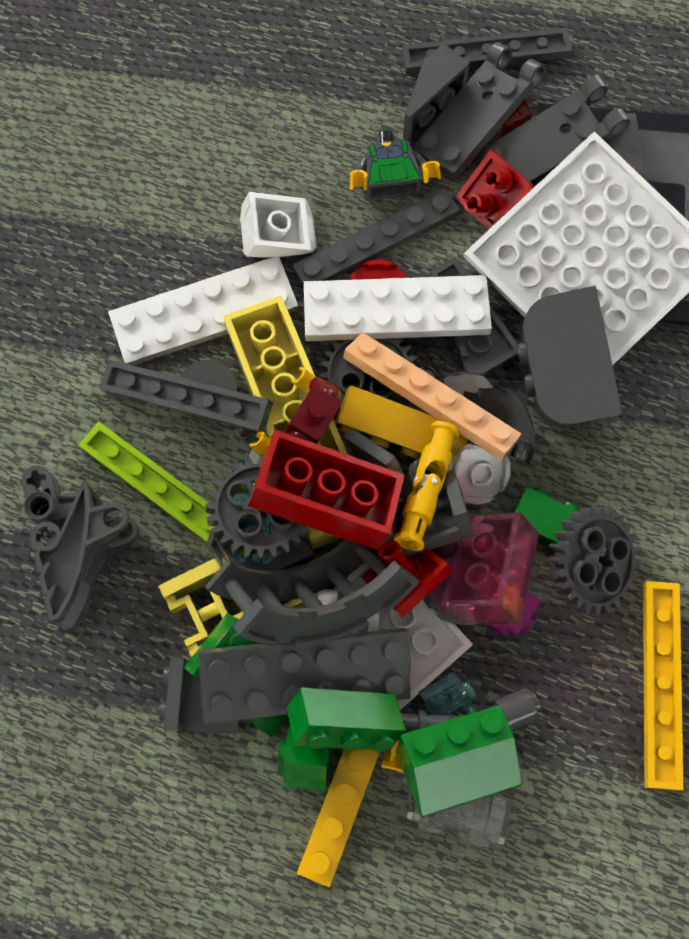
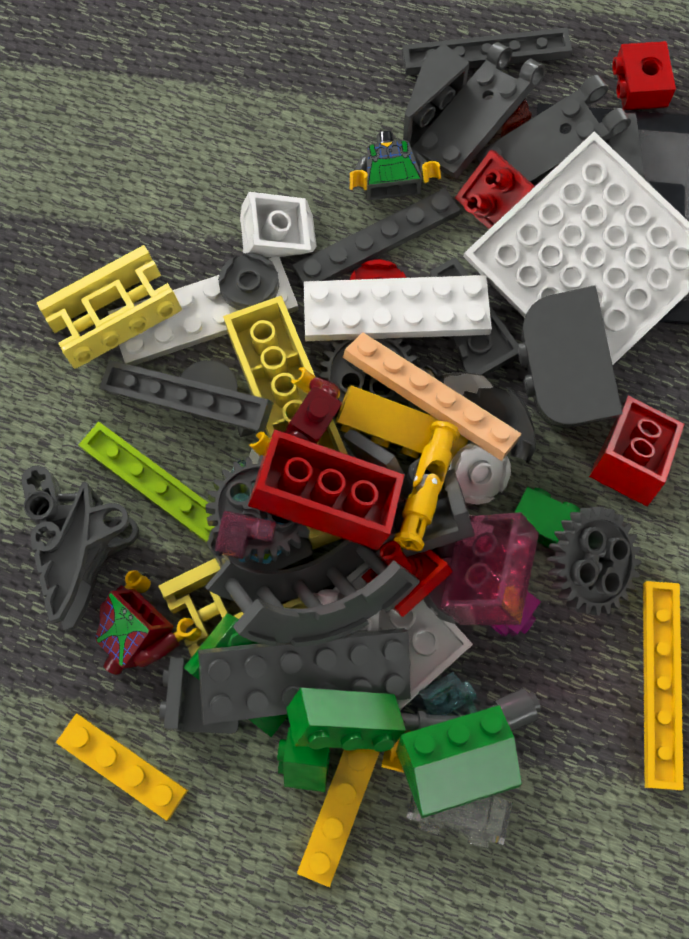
none -> light yellow fence [37,245,182,369]
none -> yellow plate [56,713,188,821]
none -> dark red torso [95,570,202,675]
none -> clear pink piece [215,511,276,559]
none -> dark grey tile [218,253,279,310]
none -> red slope [589,395,685,507]
none -> red brick [612,41,676,110]

